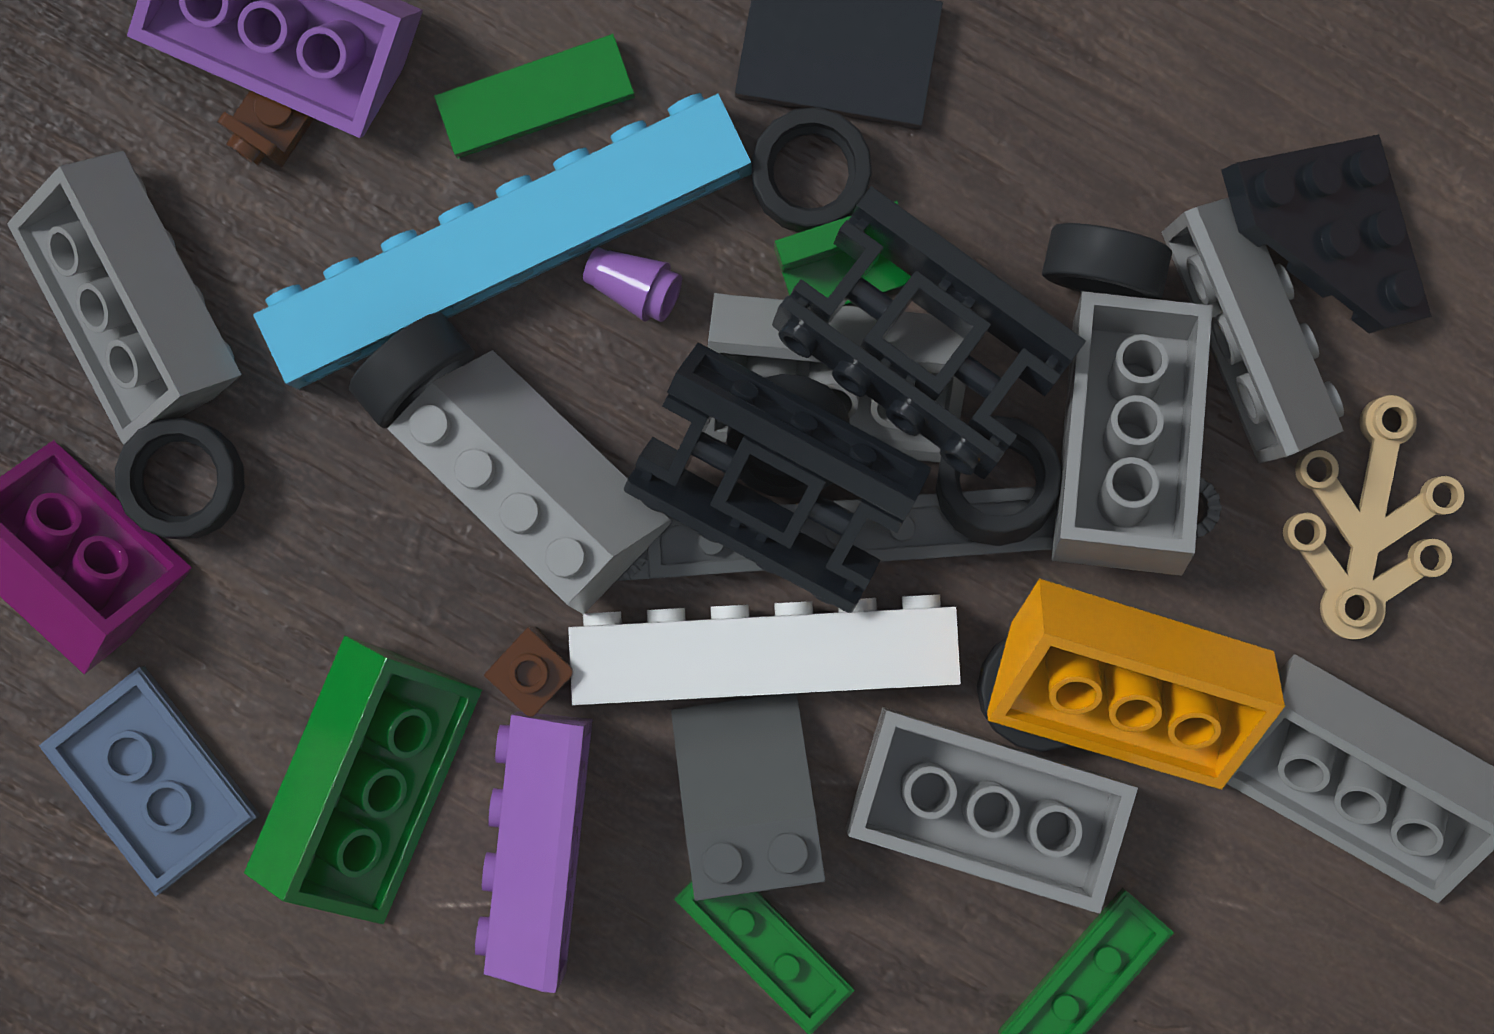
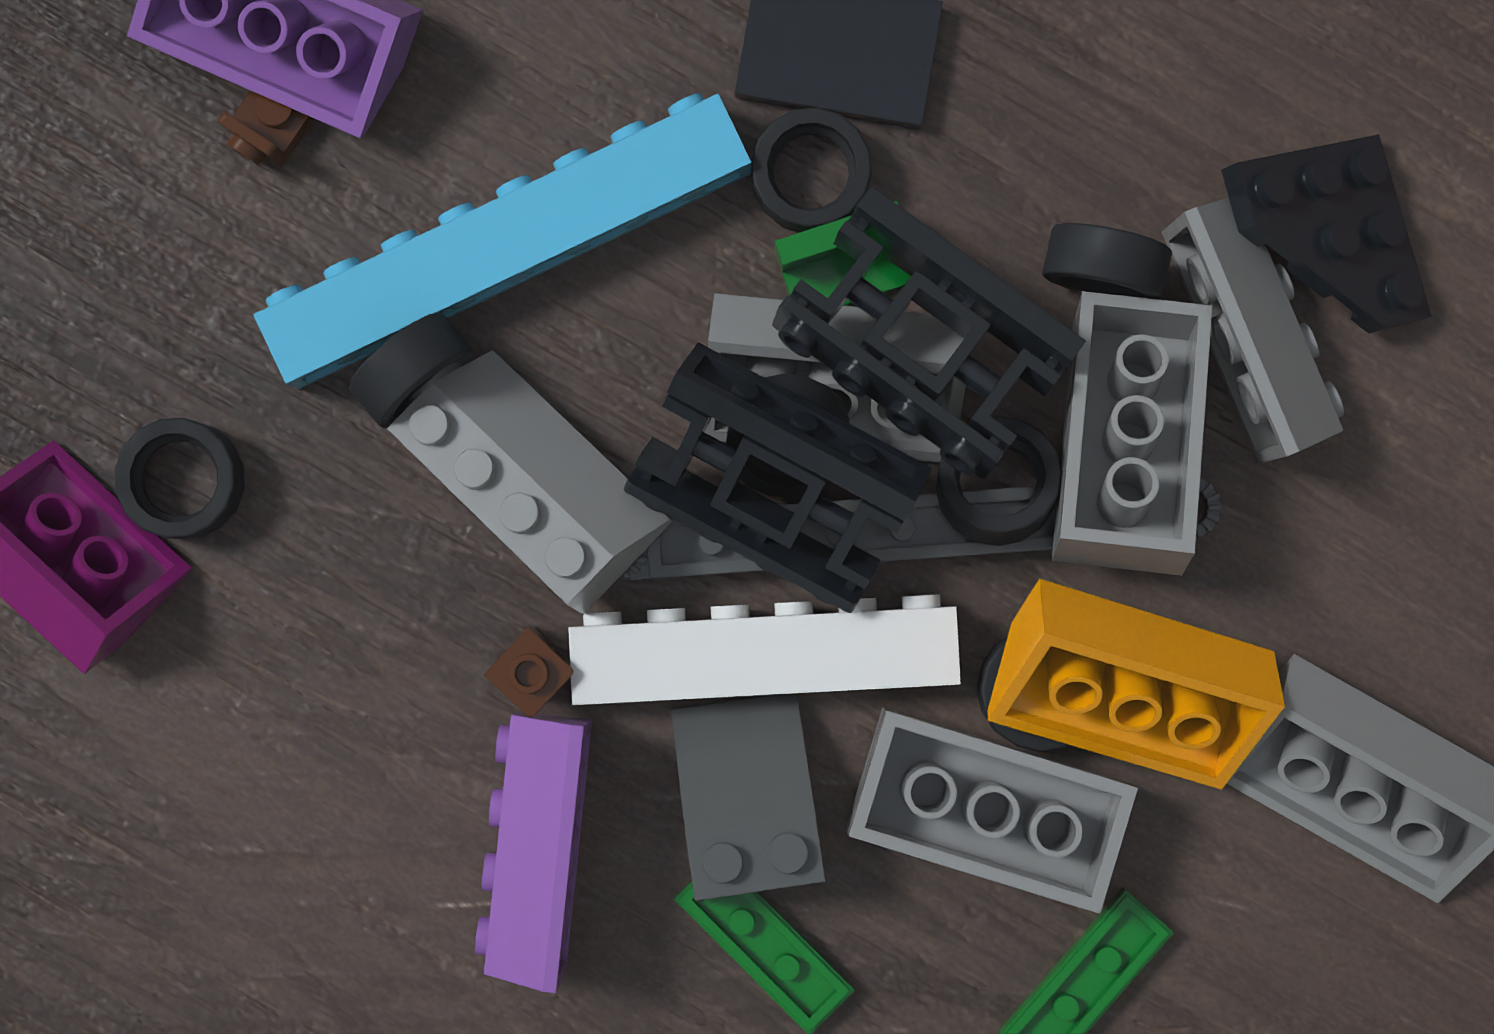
light grey slope [7,150,241,445] -> none
sand blue tile [39,666,260,897] -> none
green slope [244,635,482,925] -> none
green tile [434,34,635,159] -> none
medium lavender cone [583,247,682,322] -> none
tan plant [1283,395,1464,639] -> none

